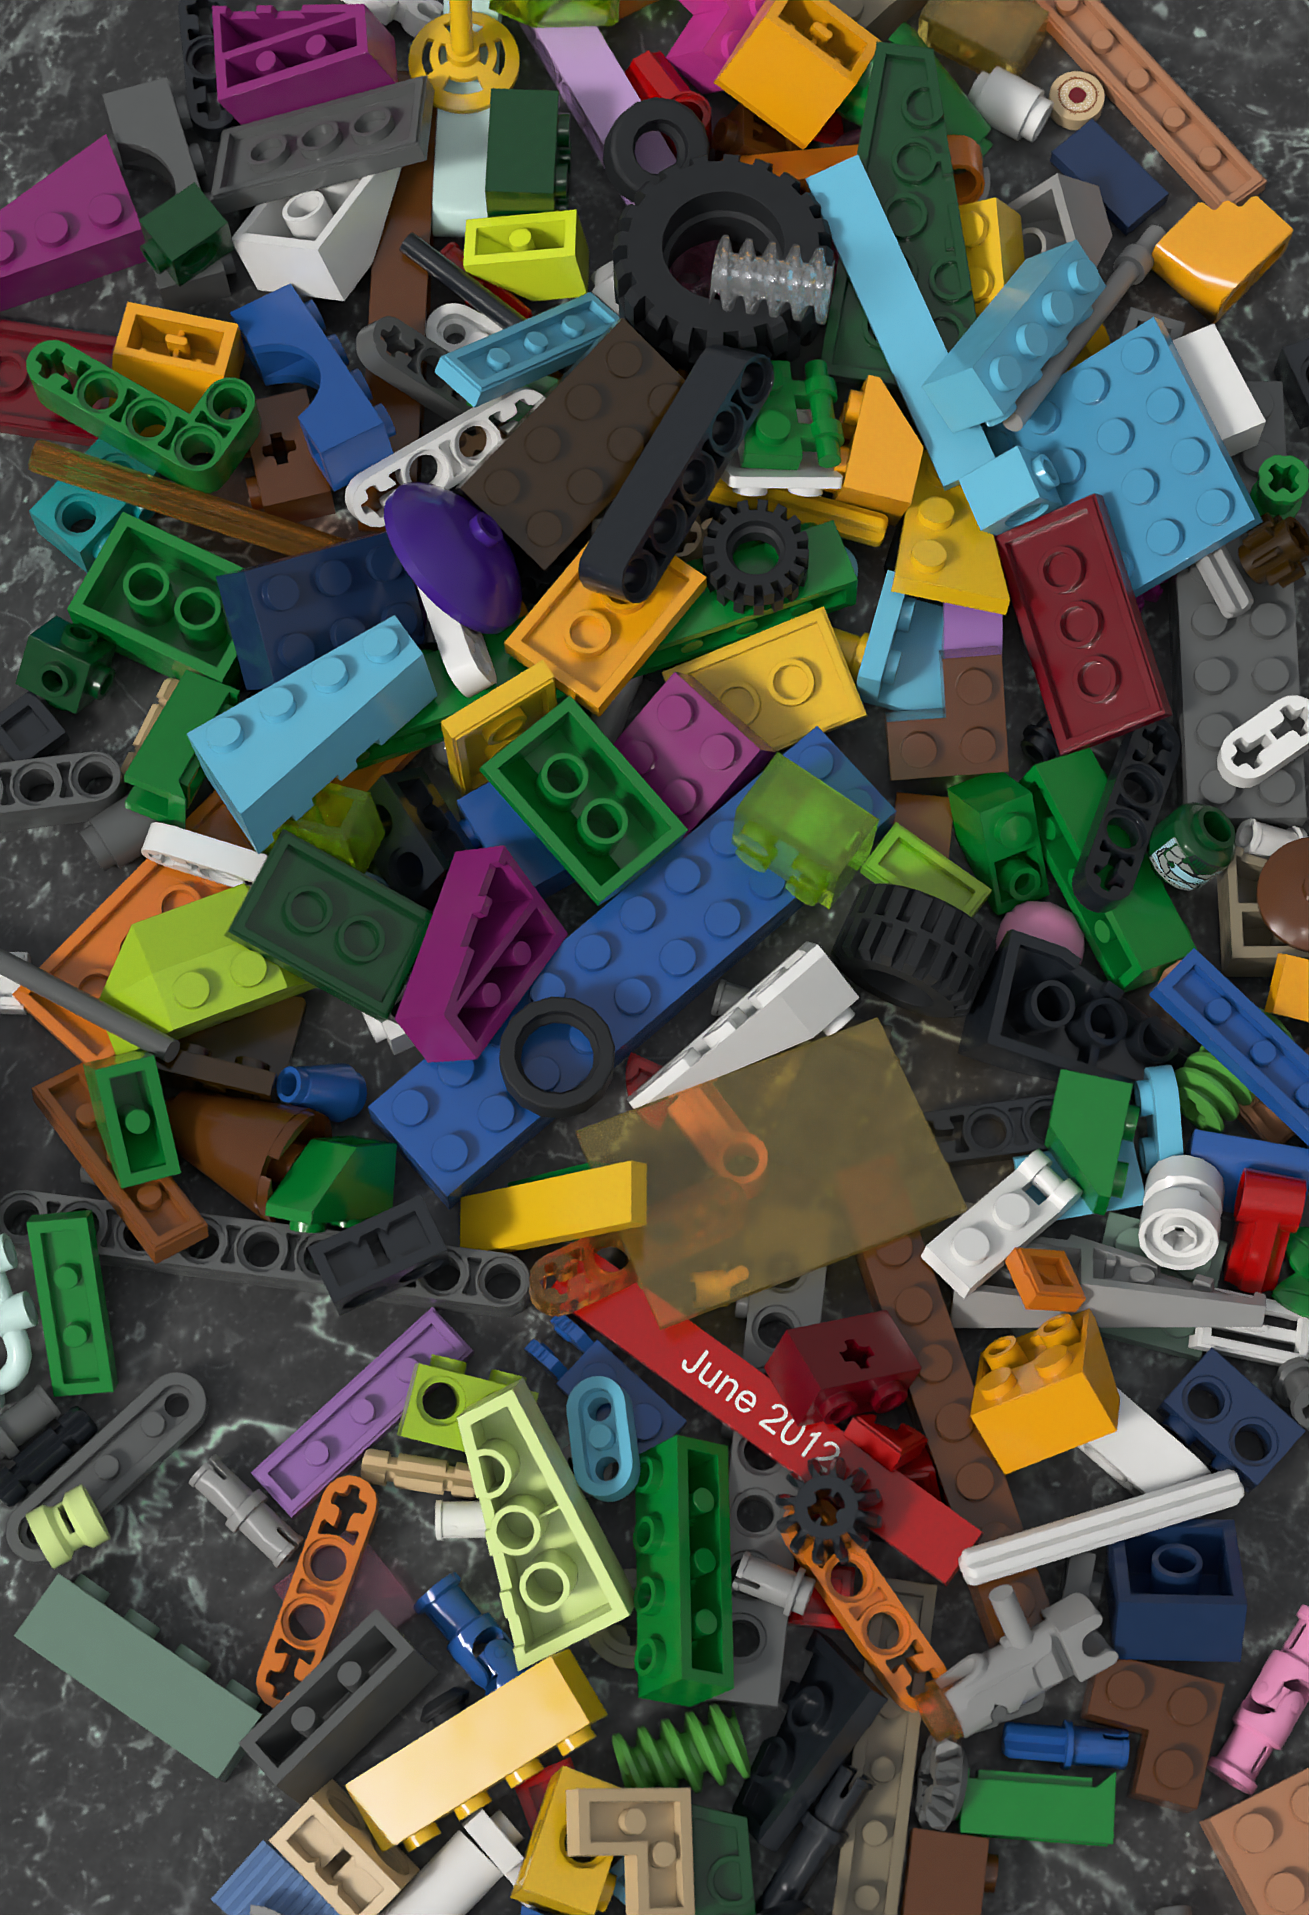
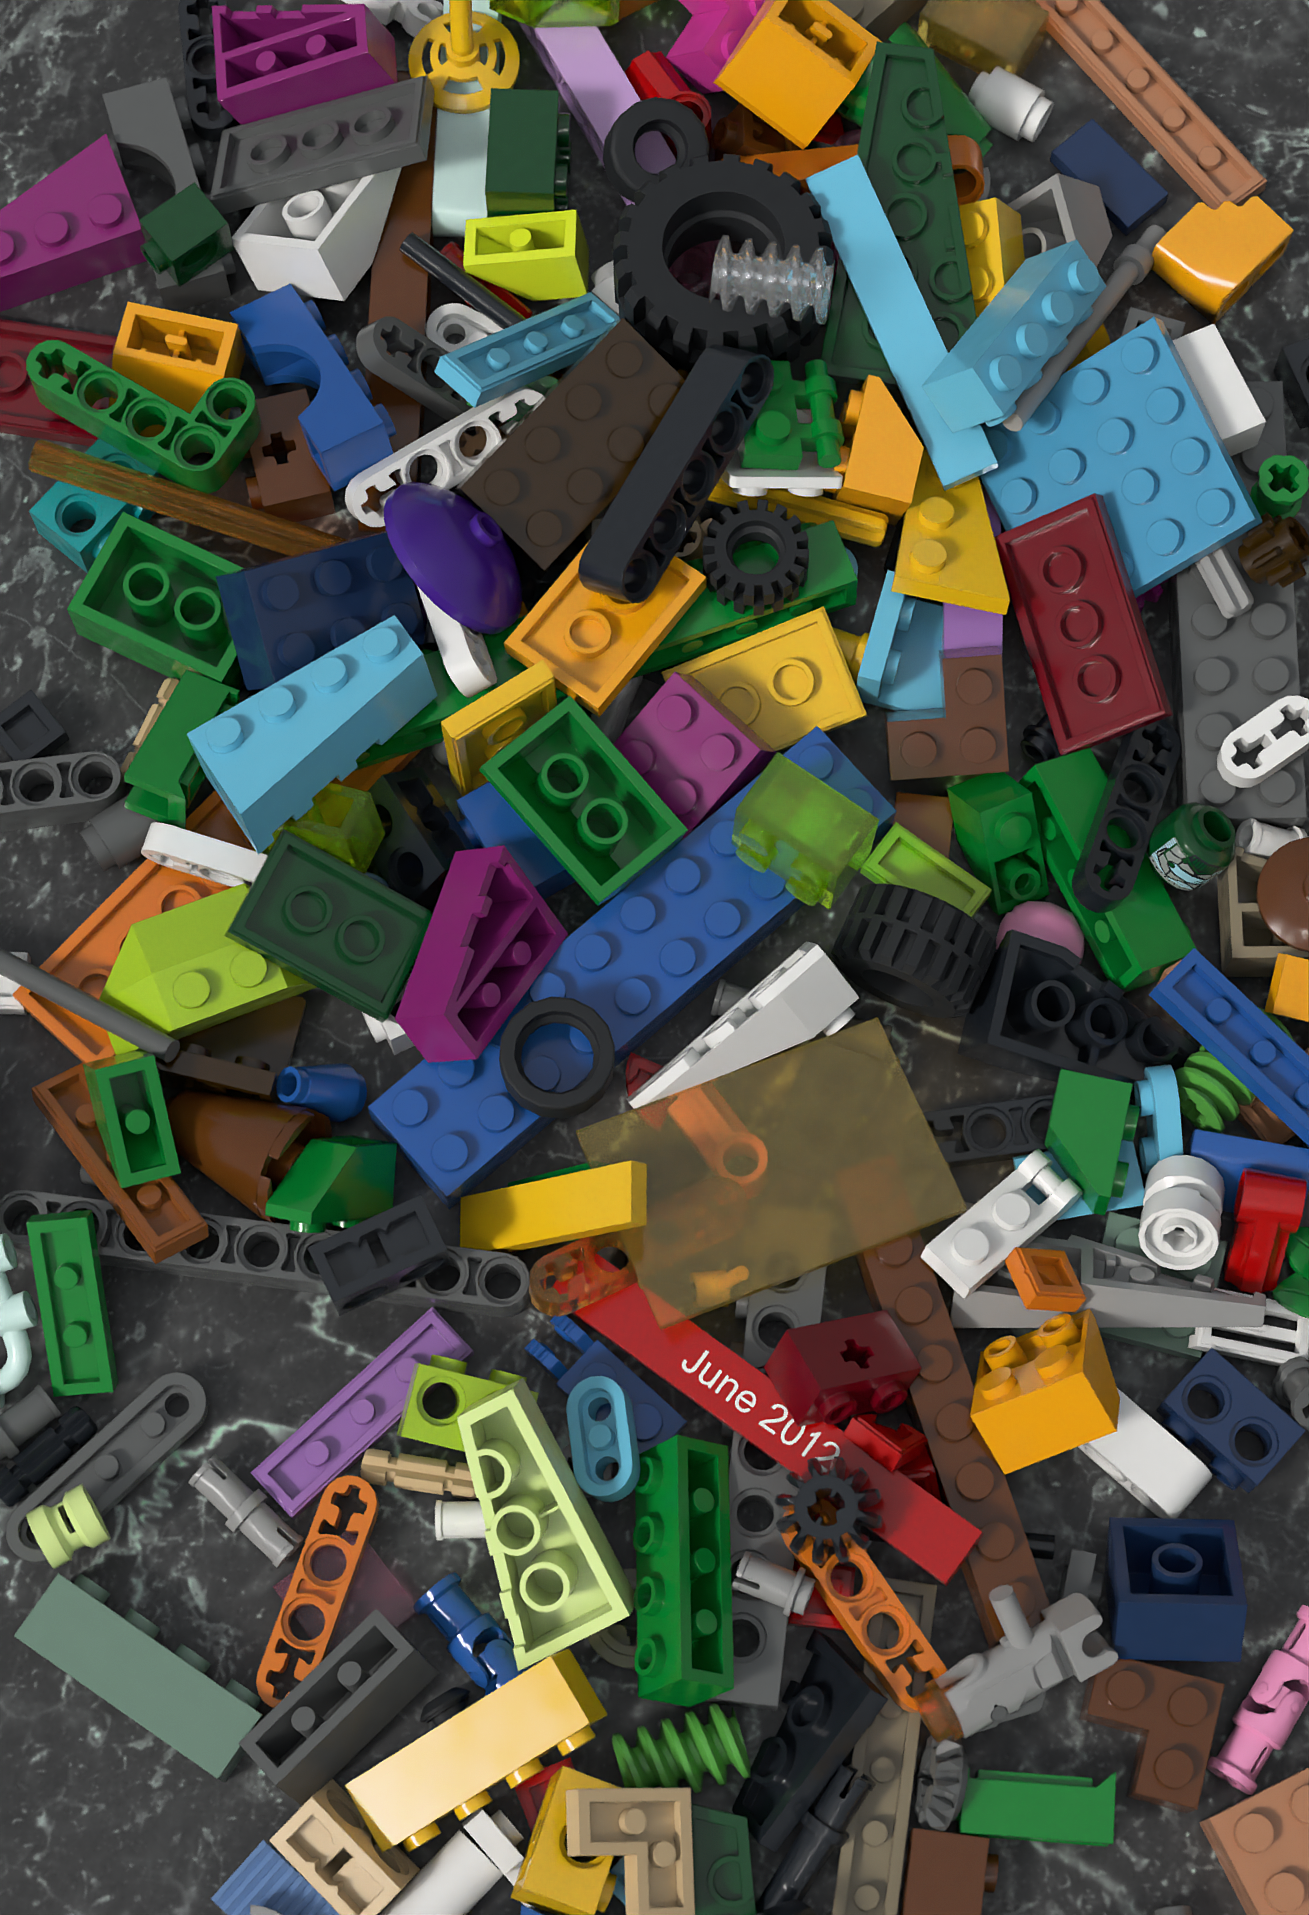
dark green brick [15,616,117,714] -> none
medium azure brick [958,445,1063,536] -> none
white axle [958,1469,1244,1586] -> none
blue axle [1001,1719,1130,1770] -> none
tan tile [1048,71,1105,130] -> none

